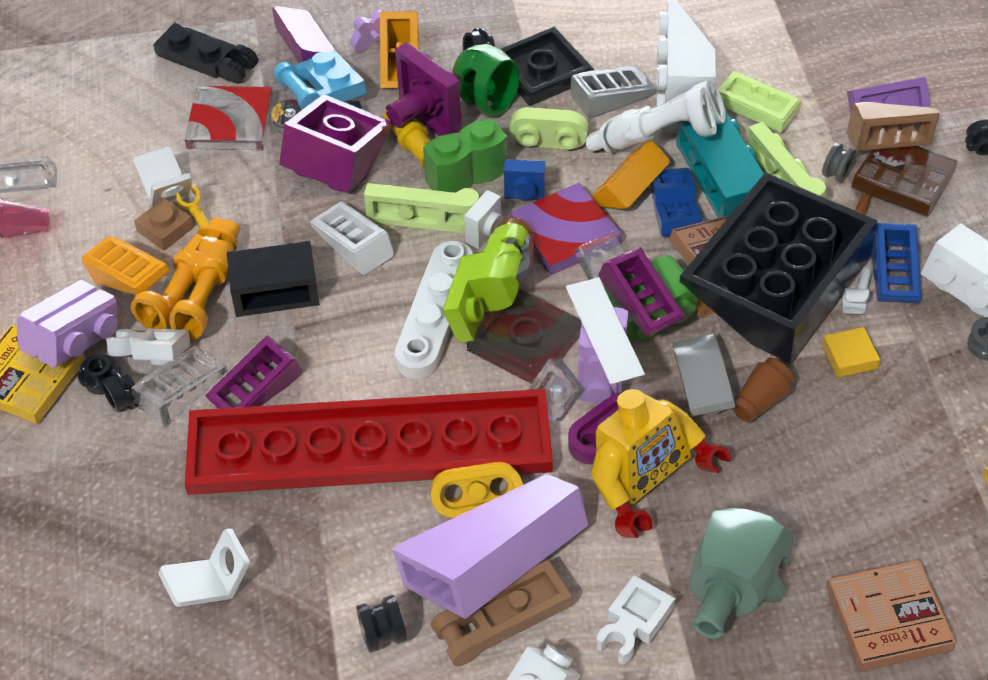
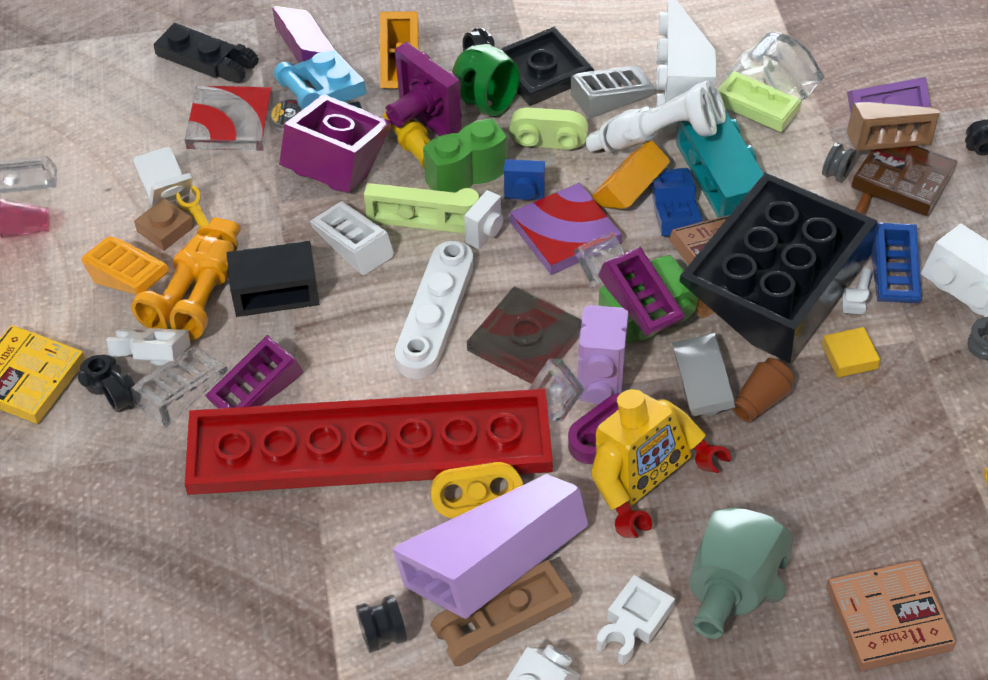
lavender brick [17,280,118,368] -> none
white bracket [158,529,250,607] -> none
lavender piece [350,9,382,52] -> none
lime plate [442,217,534,343] -> none
white sticker [565,277,645,384] -> none
yellowish green plate [748,121,826,198] -> none
none -> clear brick [727,32,824,100]

